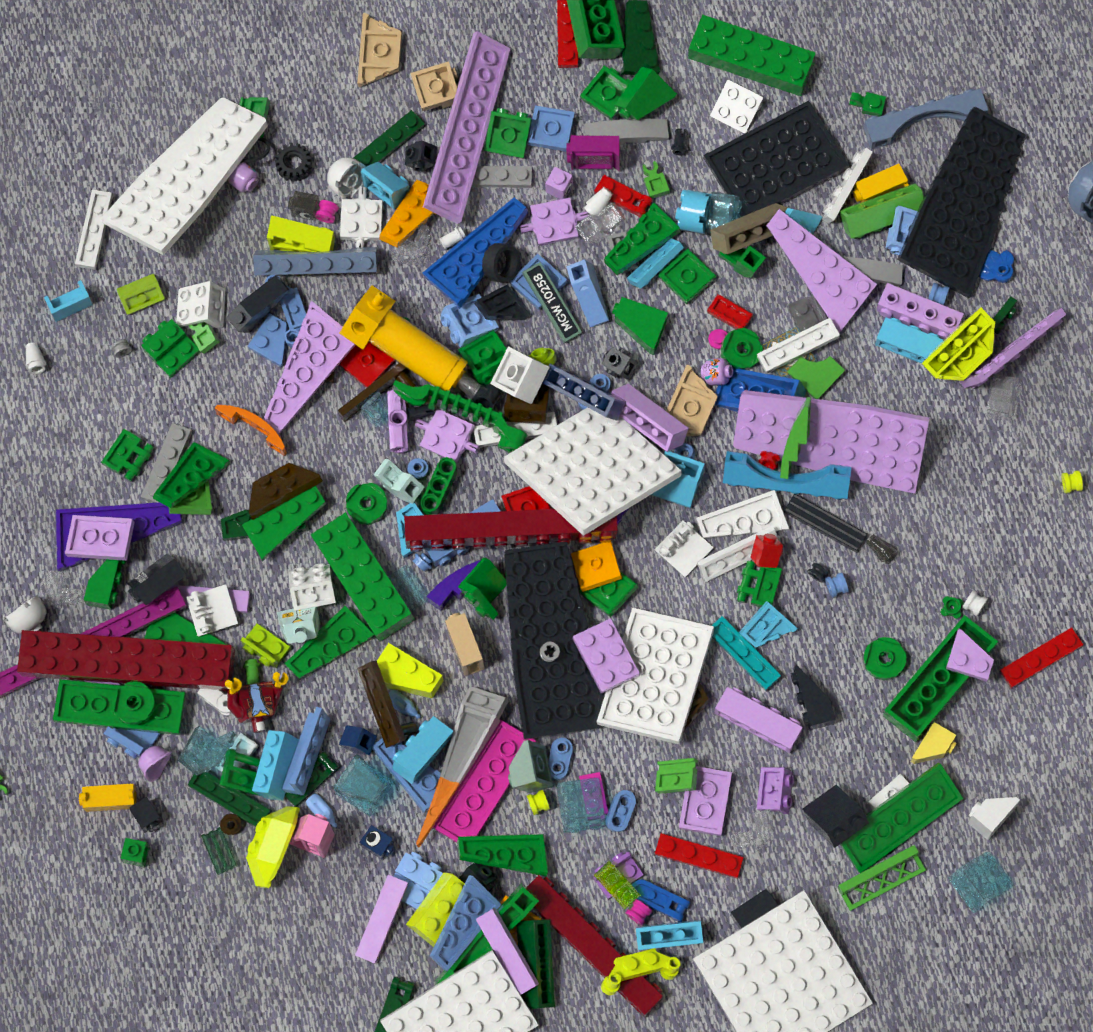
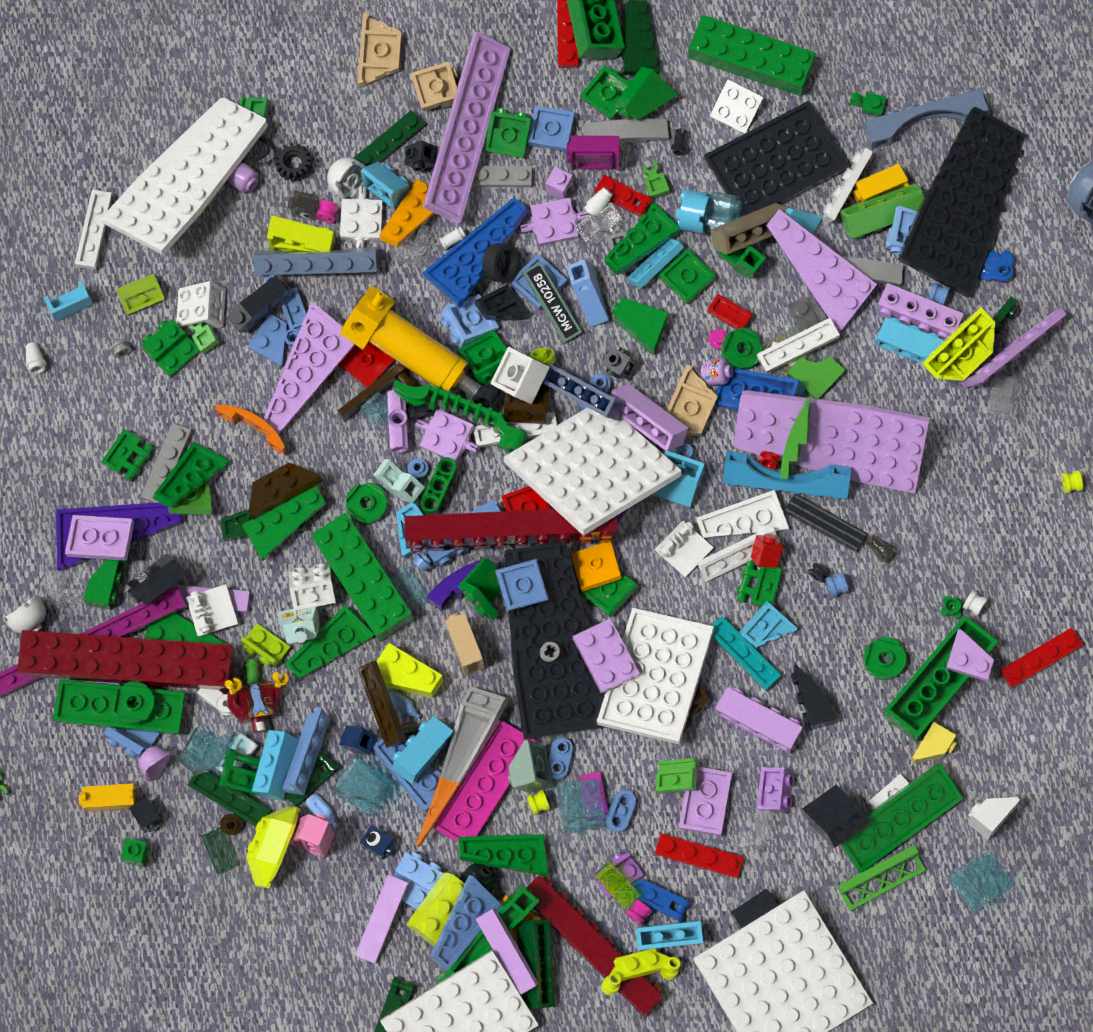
none -> medium blue plate [495,559,548,612]

